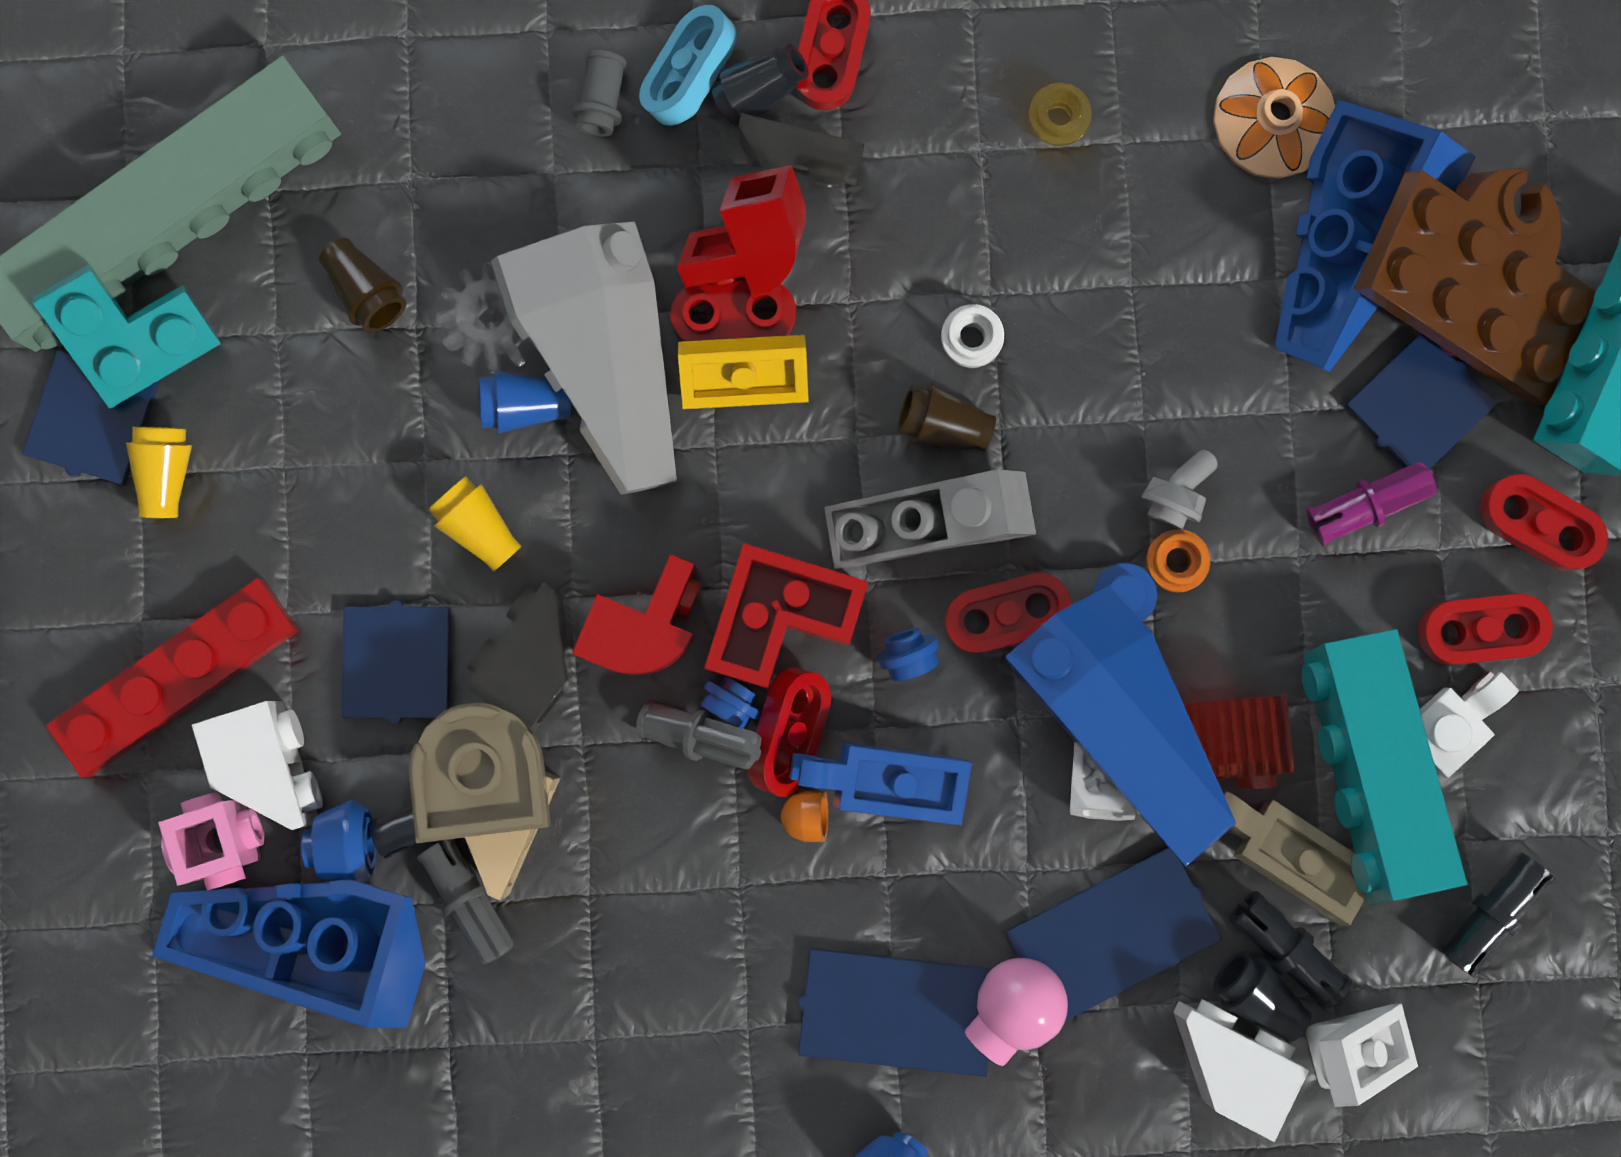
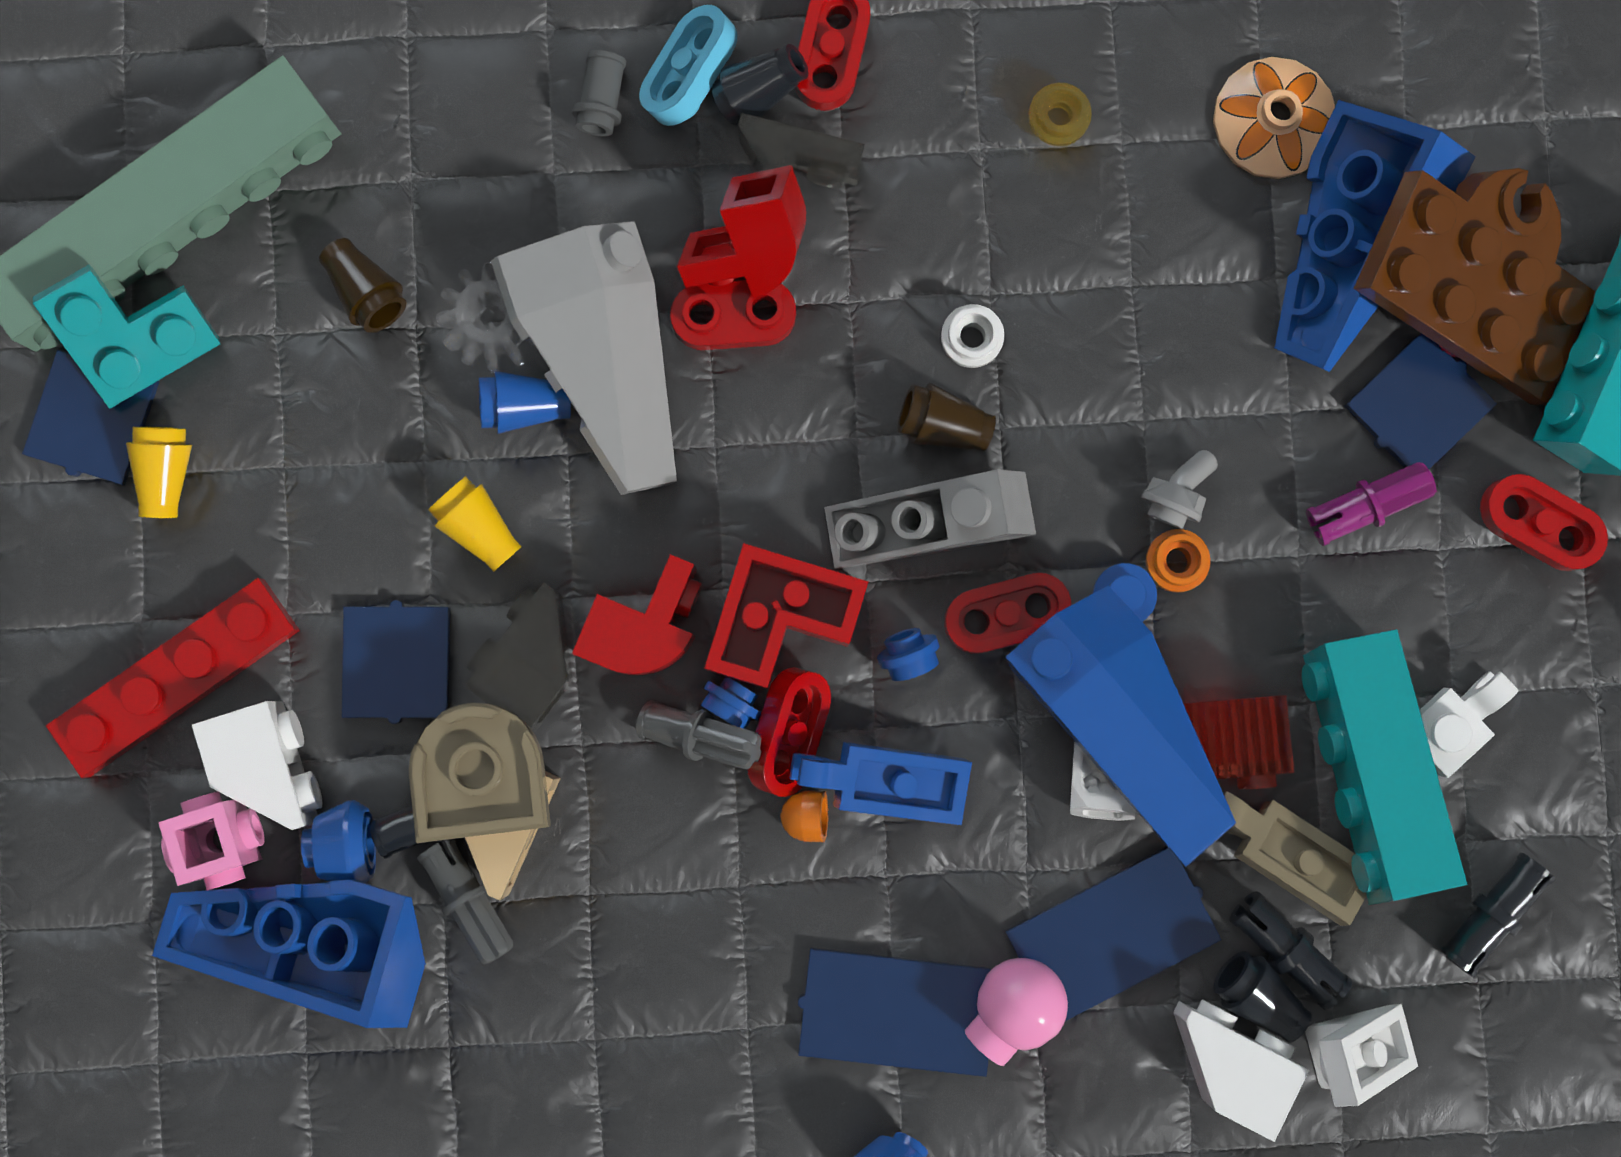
yellow plate [678,335,809,409] -> none
red plate [1418,594,1553,665] -> none

